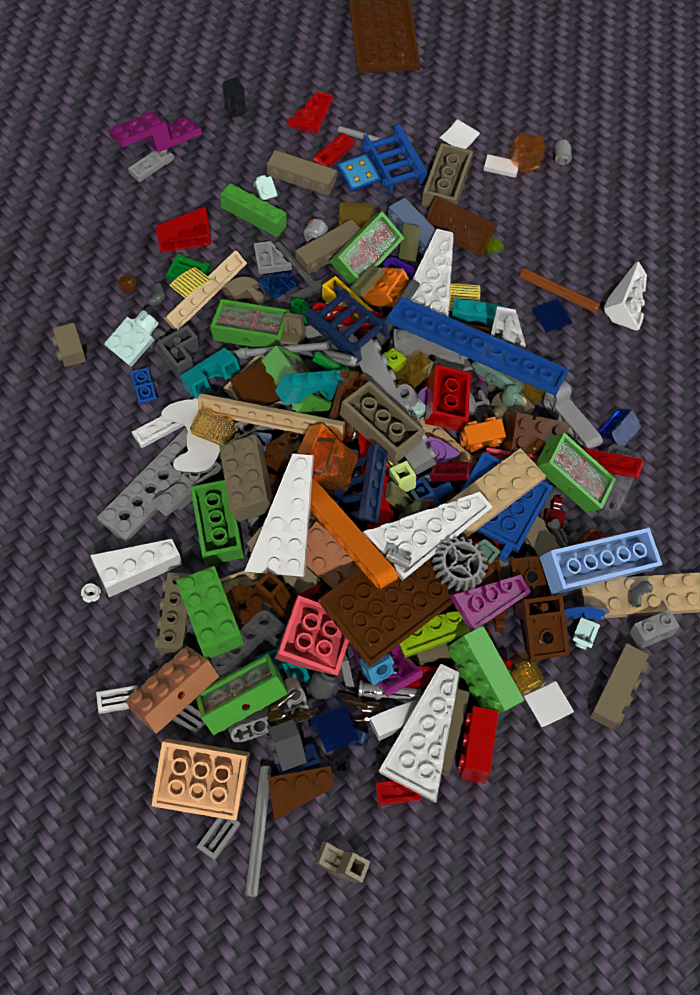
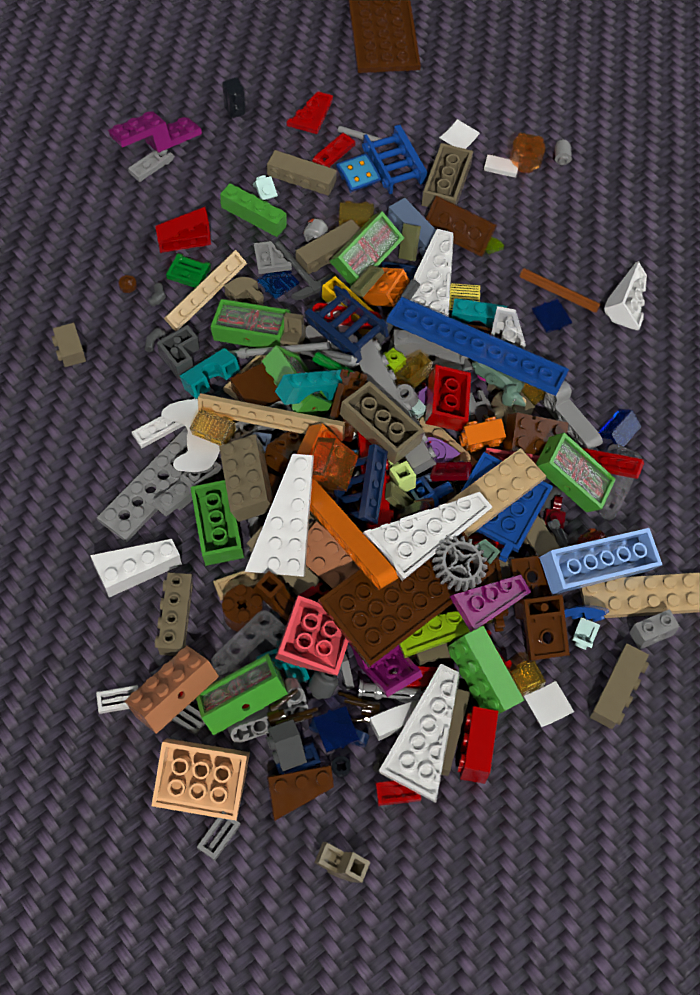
white plate [81,583,101,603] -> none
light aqua plate [104,310,158,367] -> none
blue slope [130,367,157,404] -> none
light yellow sticker [170,267,212,299] -> none
bright green brick [176,566,244,659] -> none
light grey axle [245,766,272,897] -> none
green beam [290,298,311,326] -> none
dark azure brick [359,653,395,686] -> none
dark purple plate [383,257,416,281] -> none
light grey pin [384,548,412,570] -> none
dark grey arm [631,581,653,608] -> none

